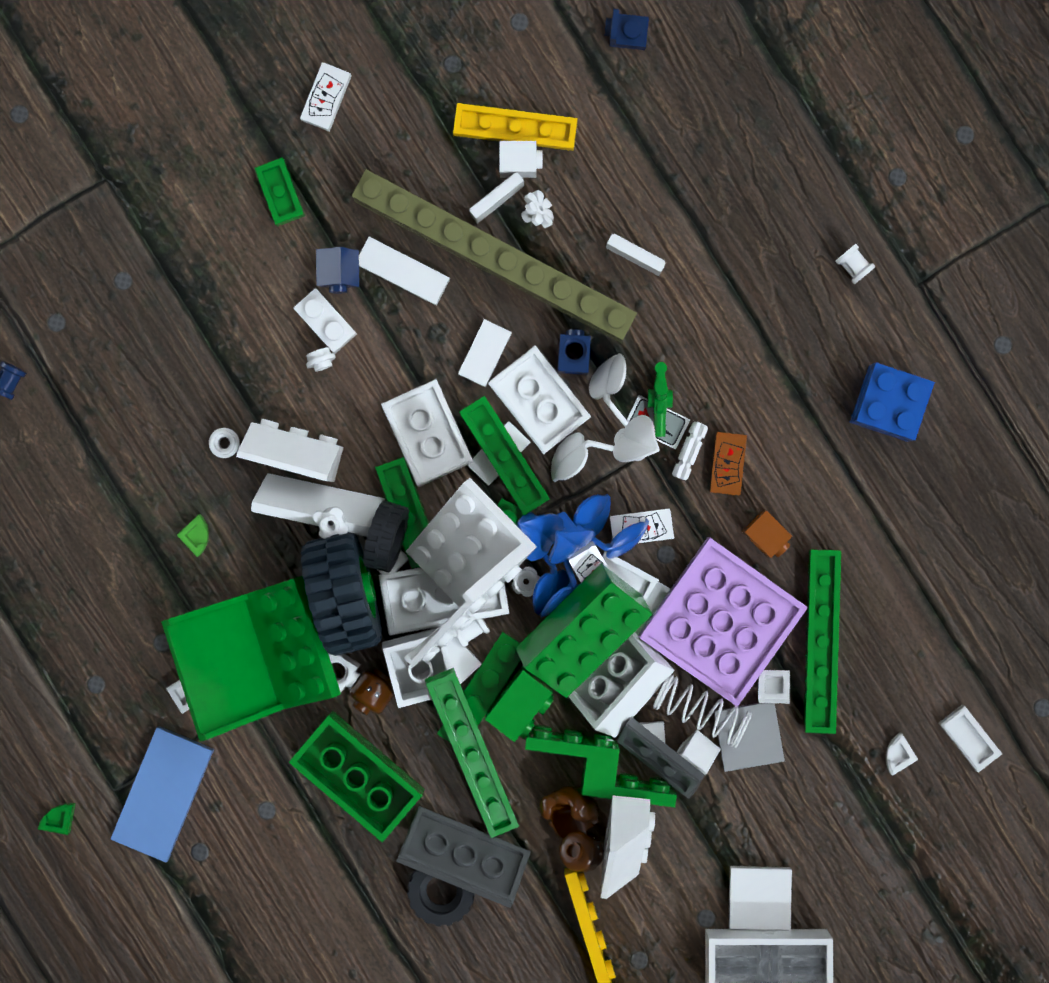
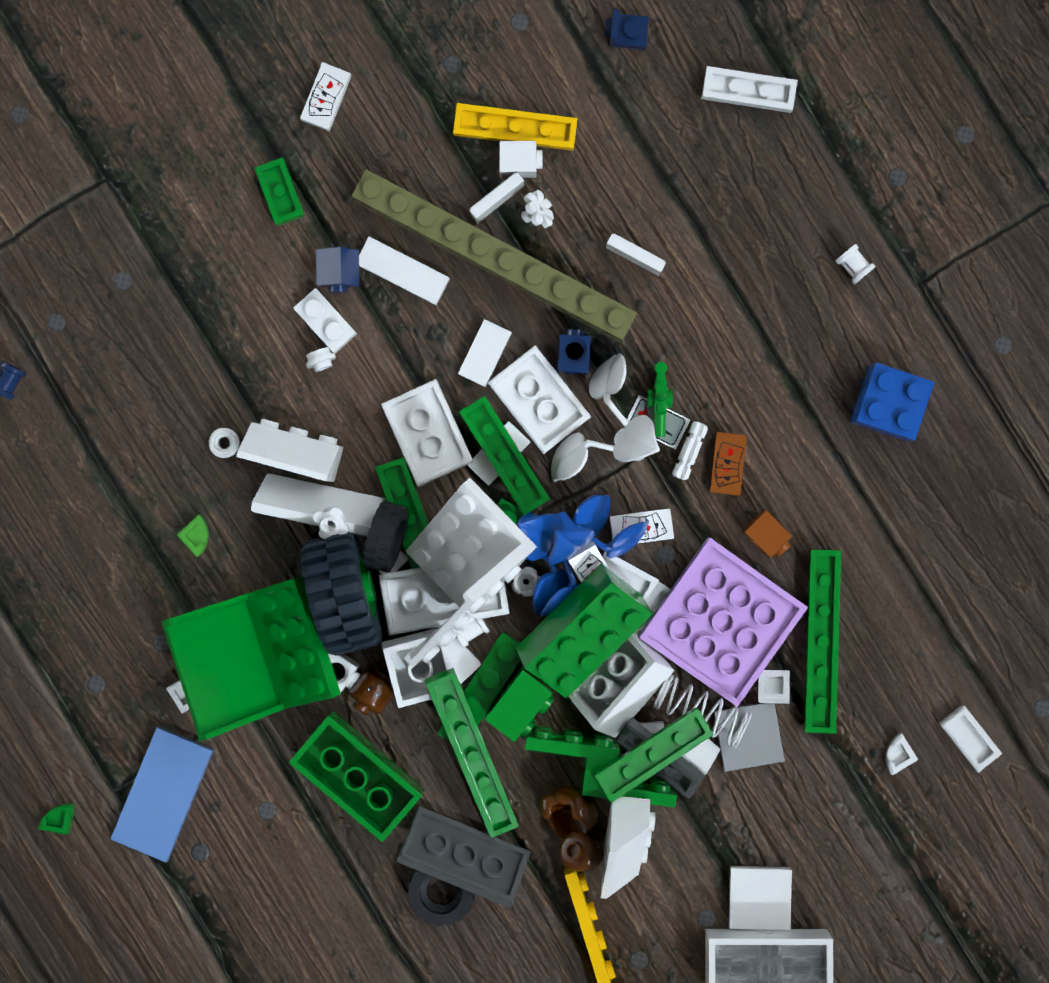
none -> green plate [592,708,714,803]
none -> white plate [701,66,798,113]

